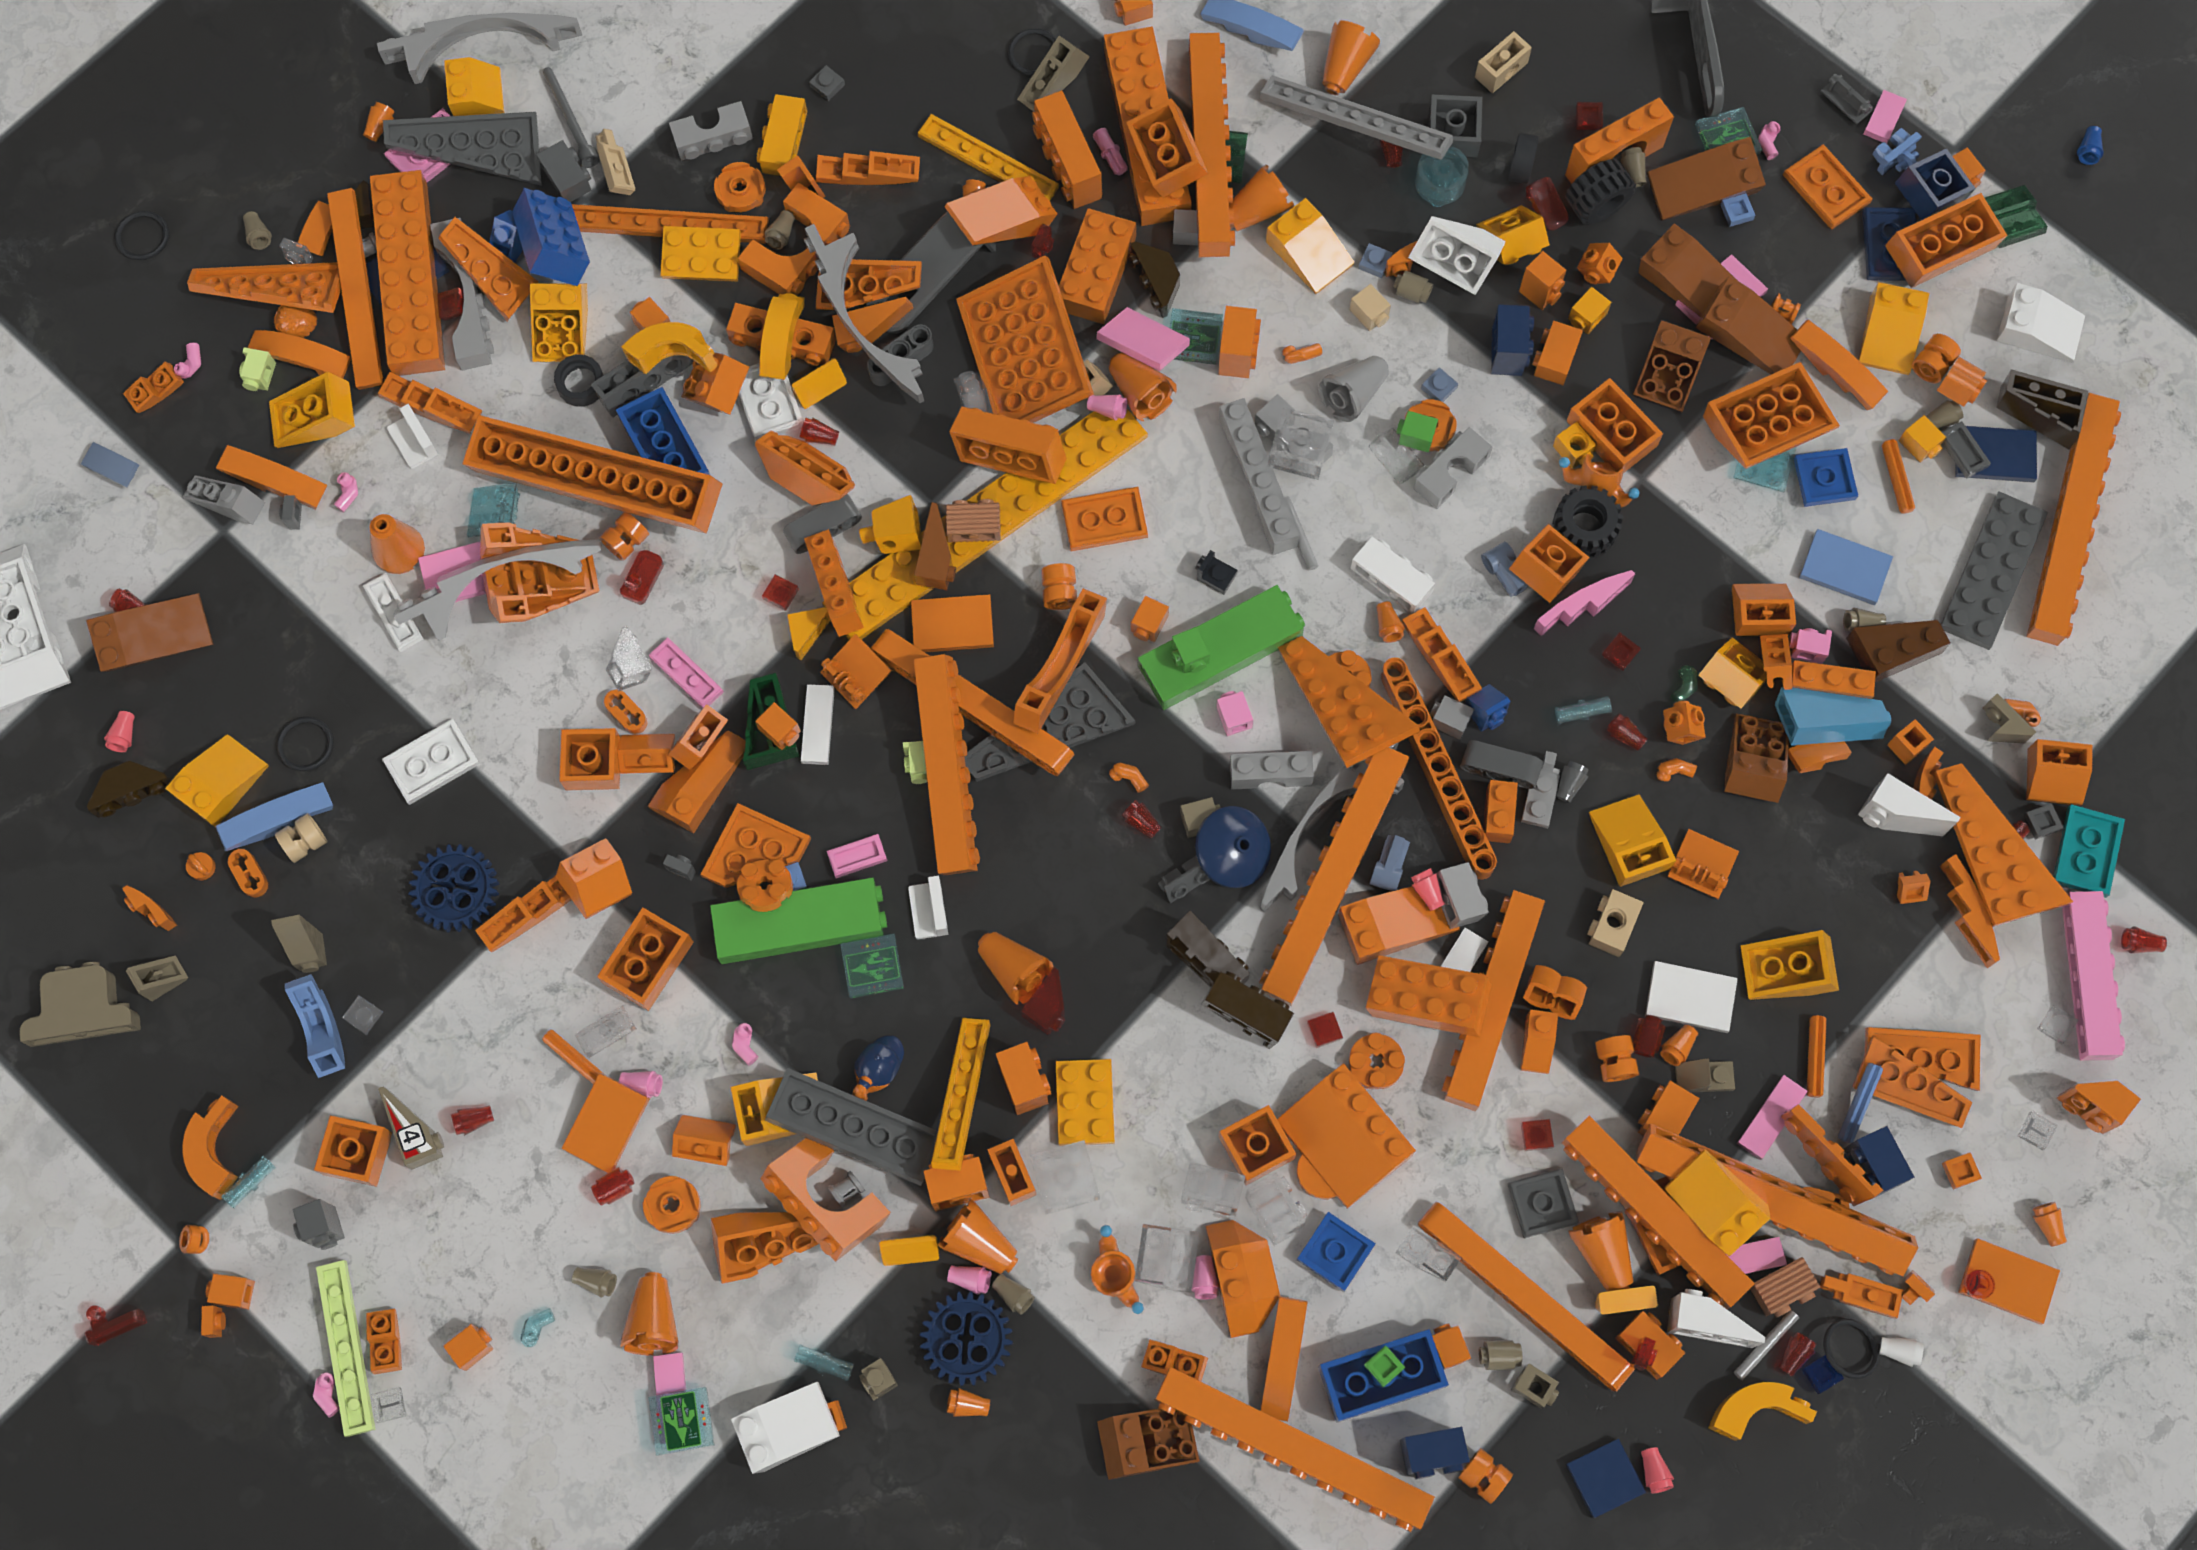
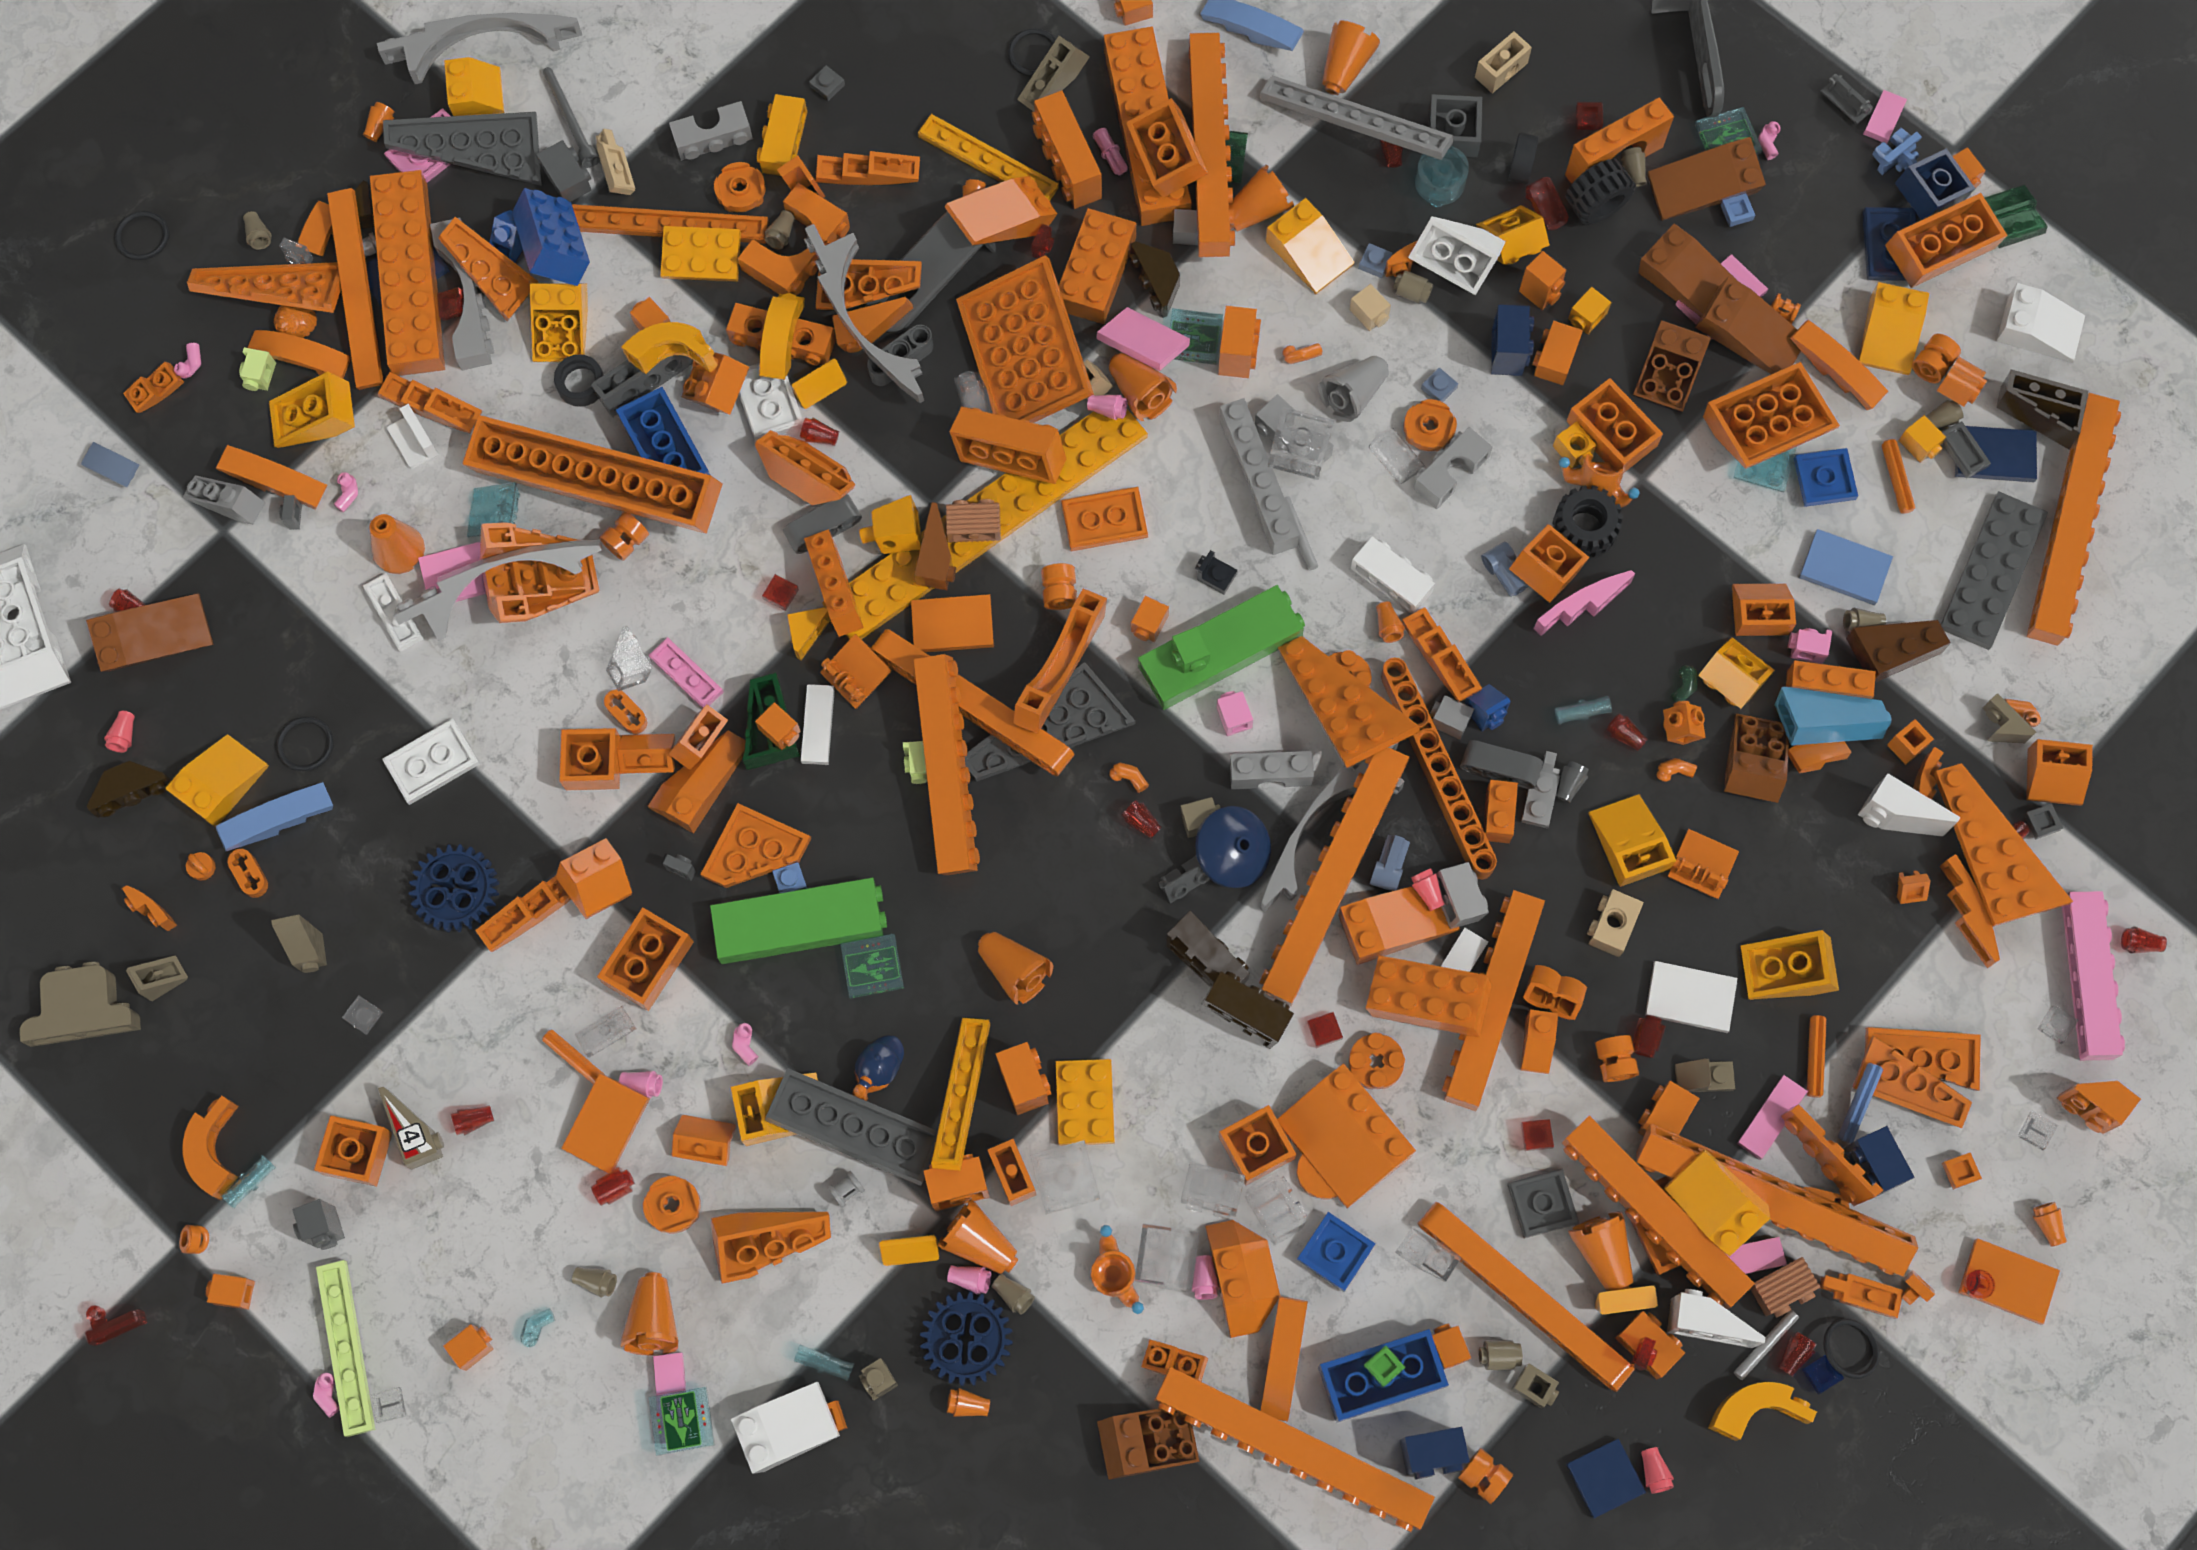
orange plate [201,1306,226,1338] -> none
tan wheel [275,813,327,863] -> none
medium blue arch [285,974,345,1078] -> none
orange slope [366,1308,402,1375] -> none
clear red piece [620,550,664,605] -> none
orange plate [737,860,793,912] -> none
orange arch [760,1138,891,1262] -> none
bright pink tile [827,834,887,878] -> none
white panel [908,876,948,939] -> none
clear red slope [1021,967,1066,1036] -> none
bright green brick [1396,411,1438,453] -> none
orange brick [1577,242,1623,285] -> none
clear red plate [1602,632,1641,671] -> none
orange cone [1660,1024,1698,1066] -> none
orange hinge [1760,634,1792,690] -> none
orange tile [1783,144,1872,230] -> none
white cone [1879,1337,1924,1367] -> none
teal plate [2053,804,2125,898] -> none
blue cone [2077,126,2103,165] -> none

